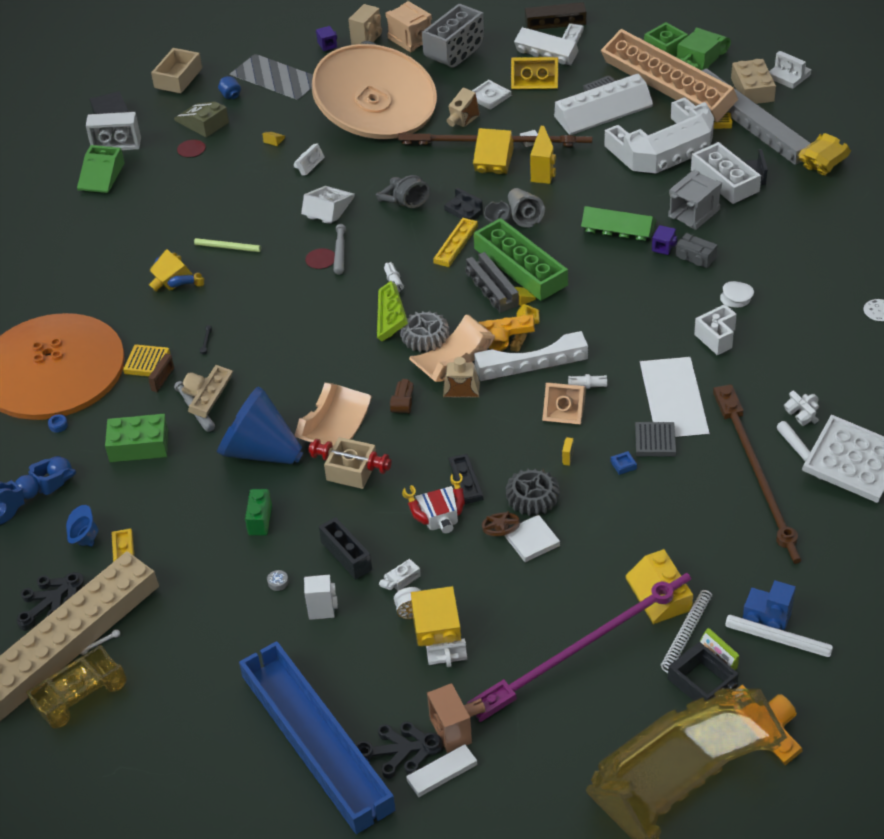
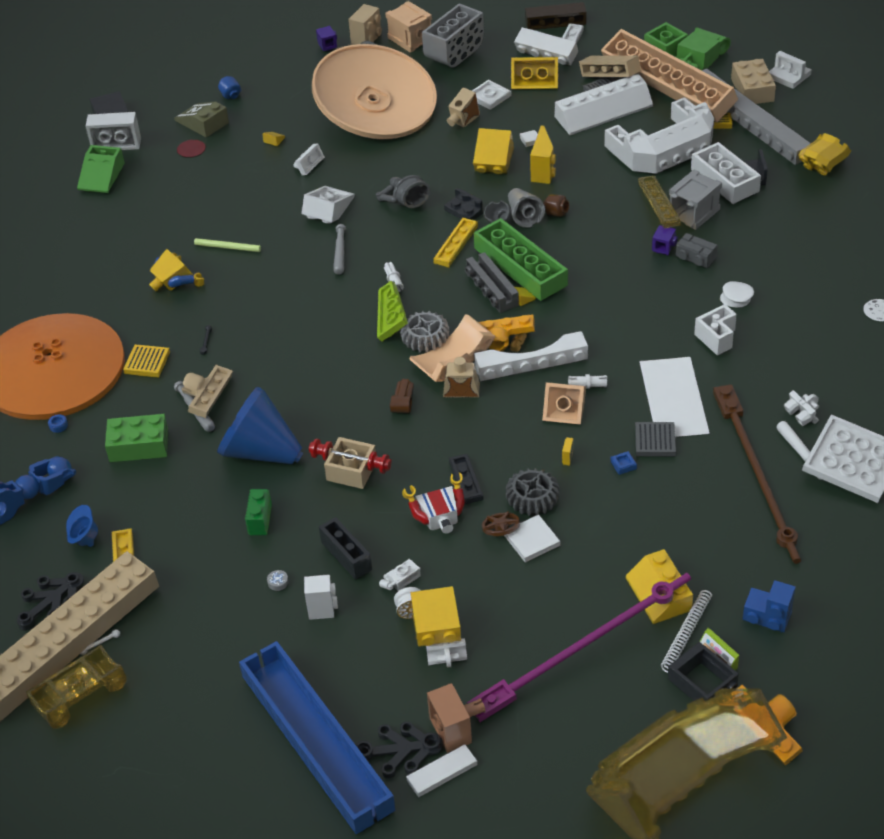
reddish brown tile [148,353,174,392] -> none
tan piece [151,48,202,93] -> none
sticker [229,54,313,100] -> none
light nougat panel [295,383,372,447] -> none
dark red sticker [305,248,335,269] -> none
reddish brown bar [398,133,593,147] -> none
yellow slope [517,304,540,324] -> none
bright green slope [581,206,657,241] -> none
white axle [725,615,833,657] -> none
none -> reddish brown head [543,194,569,217]
none -> tan brick [579,56,641,77]
none -> clear yellow tile [638,176,681,228]

